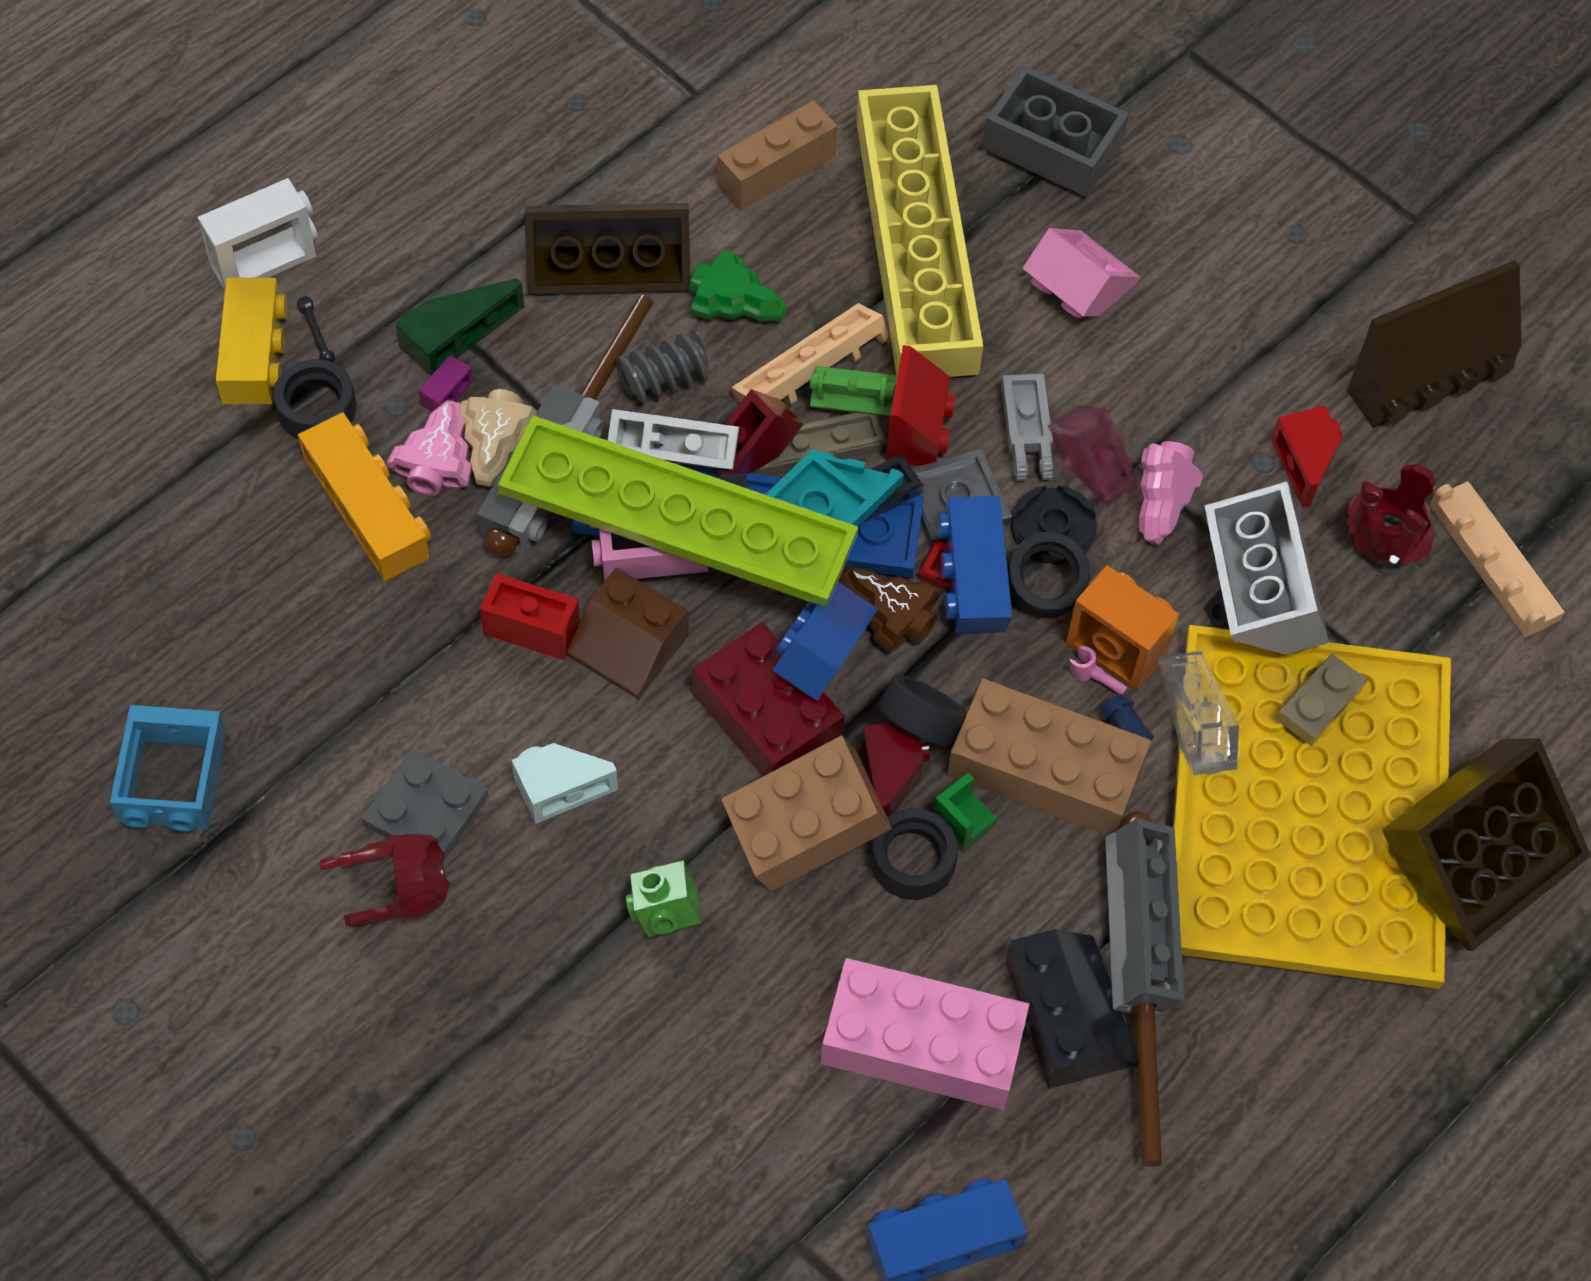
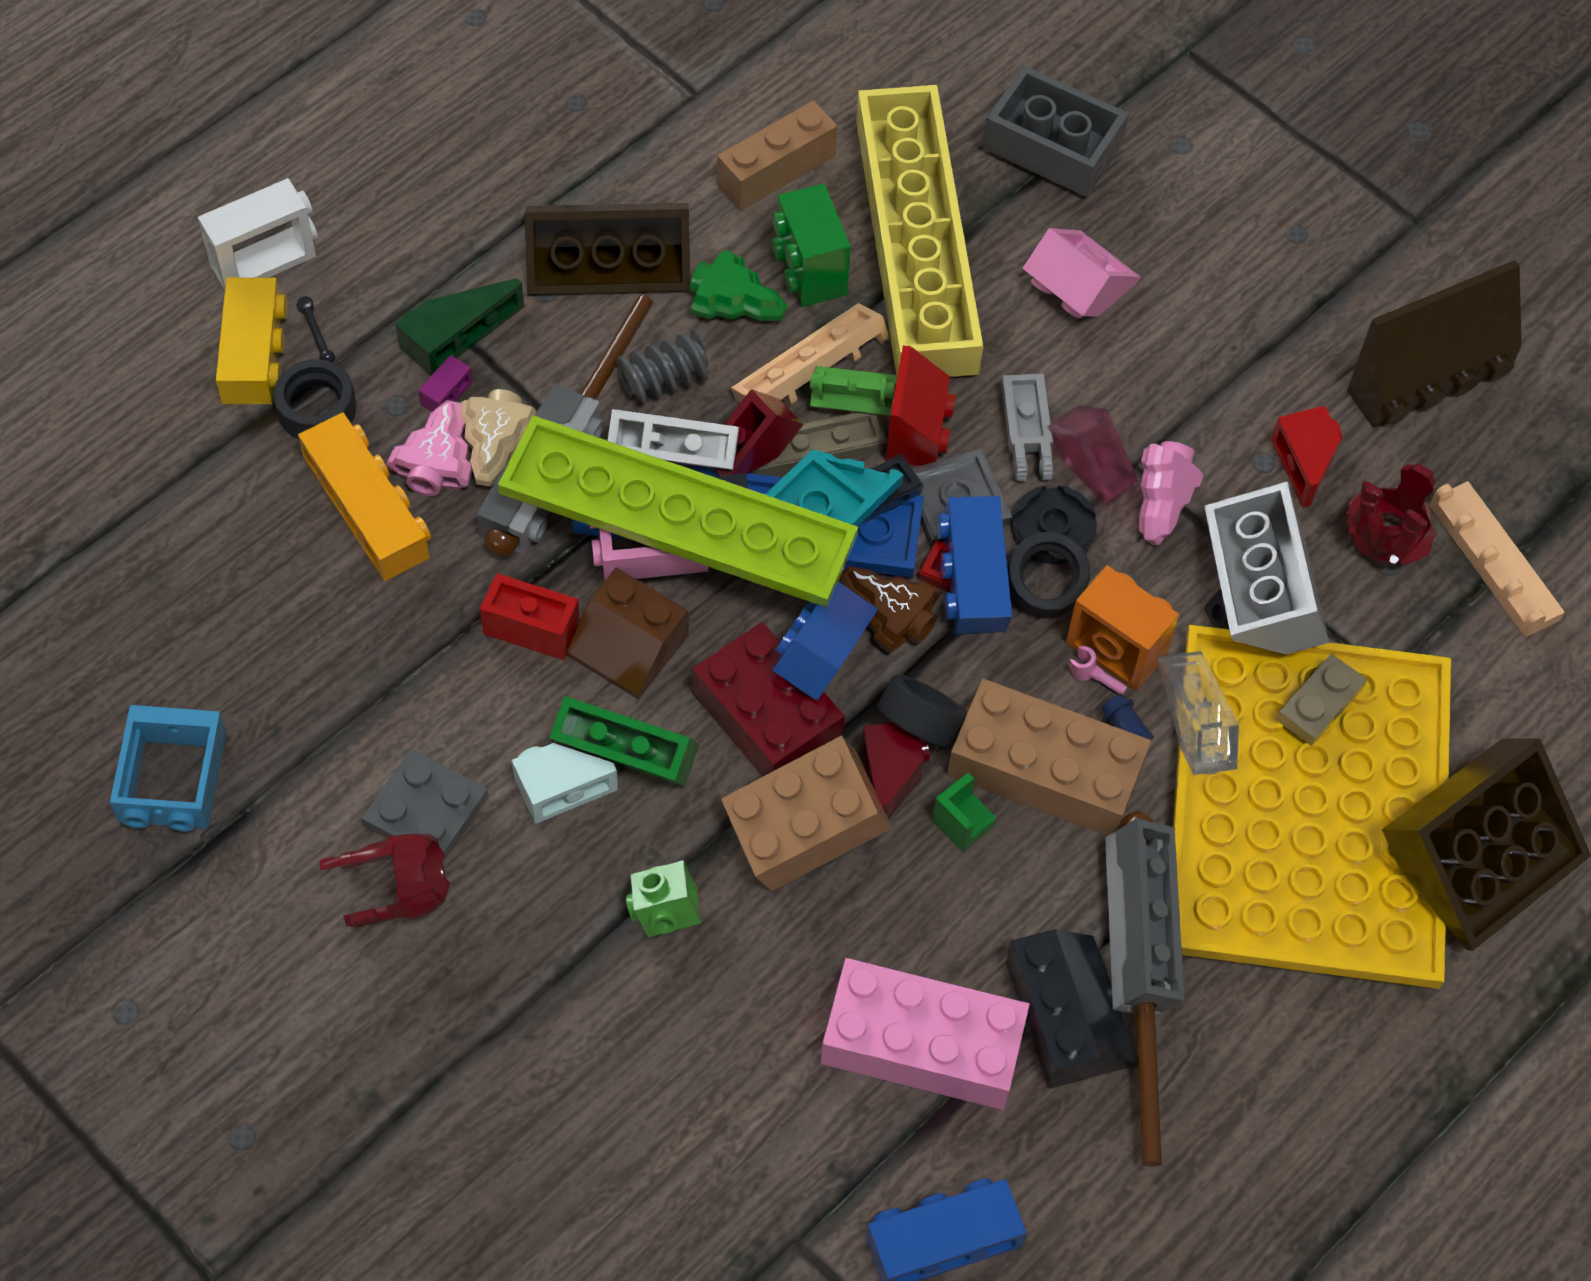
black tyre [871,808,958,900] -> none
none -> green brick [549,696,699,787]
none -> green brick [771,183,851,307]

